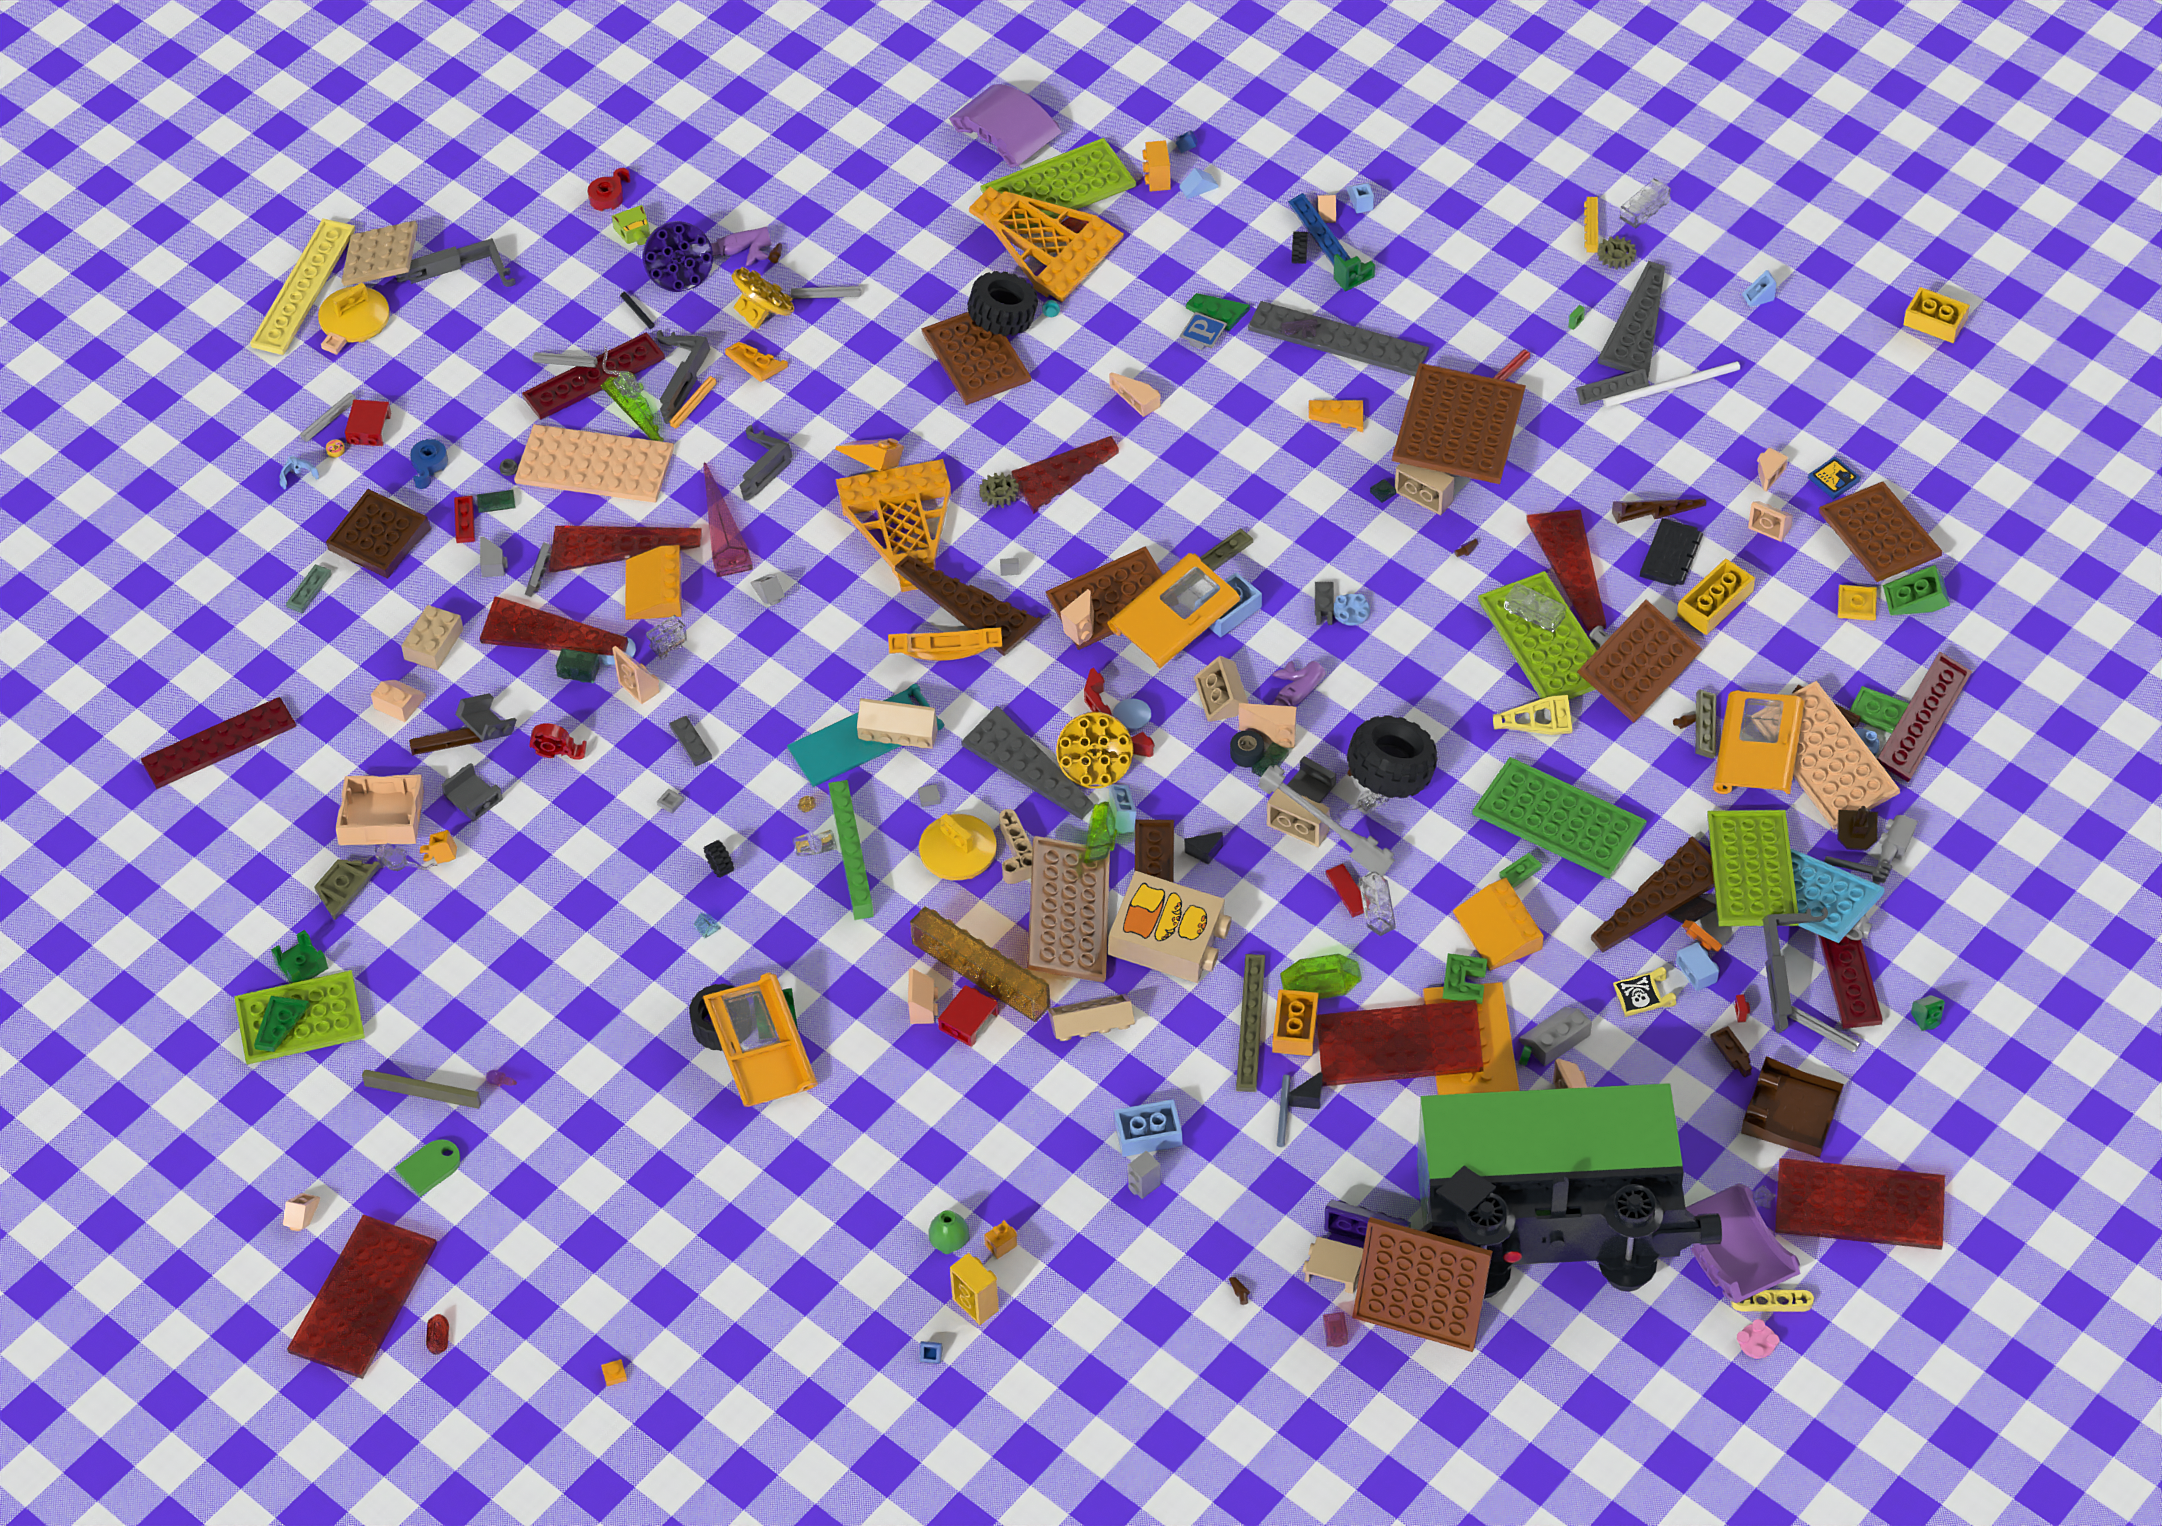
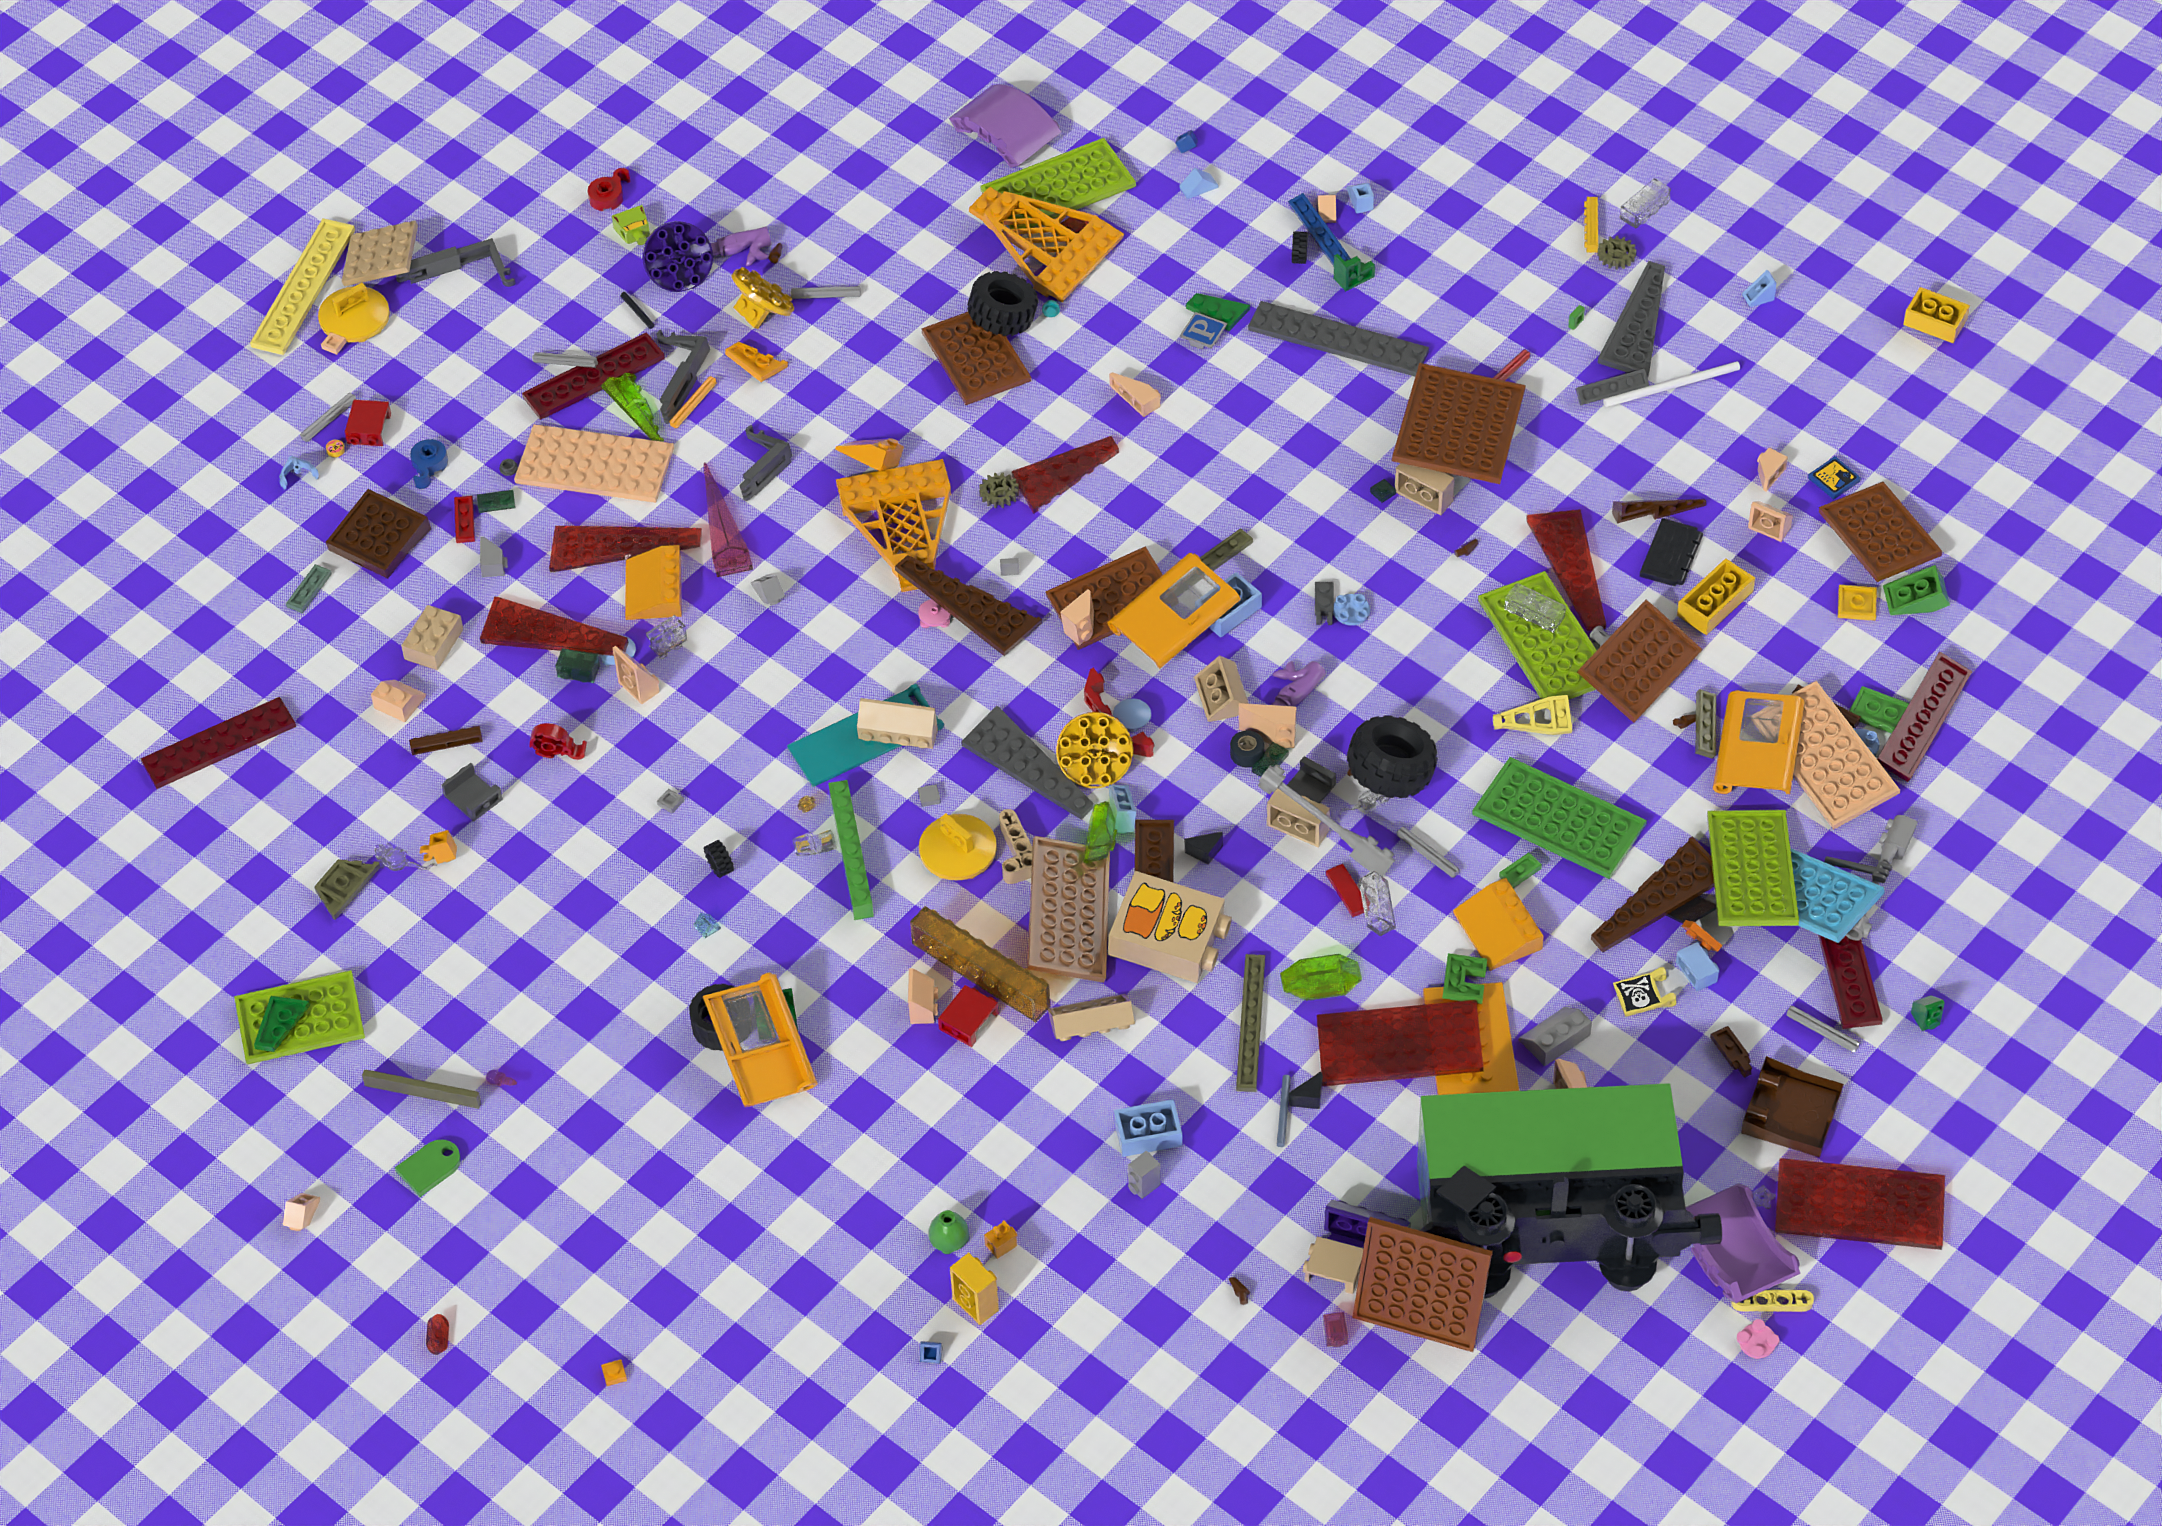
green panel [271,930,329,983] -> none
clear red plate [287,1215,437,1379] -> none
light nougat tile [336,775,424,845] -> none
dark grey panel [455,693,517,741] -> none
plate [525,542,551,597] -> none
clear animal [603,347,644,399] -> none
dark grey plate [669,716,712,767] -> none
light orange piece [888,628,1002,661] -> none
light orange brick [1142,140,1170,192] -> none
light orange brick [1272,989,1318,1056] -> none
clear purple plate [1280,318,1318,339] -> none
light orange wing [1309,400,1363,432] -> none
green tile [1519,1045,1532,1066] -> none
red plate [1734,994,1750,1023] -> none
dark grey hinge [1762,907,1828,1033] -> none
dark brown piece [1837,806,1878,851] -> none
none -> bright pink piece [918,599,951,628]
none -> light grey axle [1397,827,1459,878]

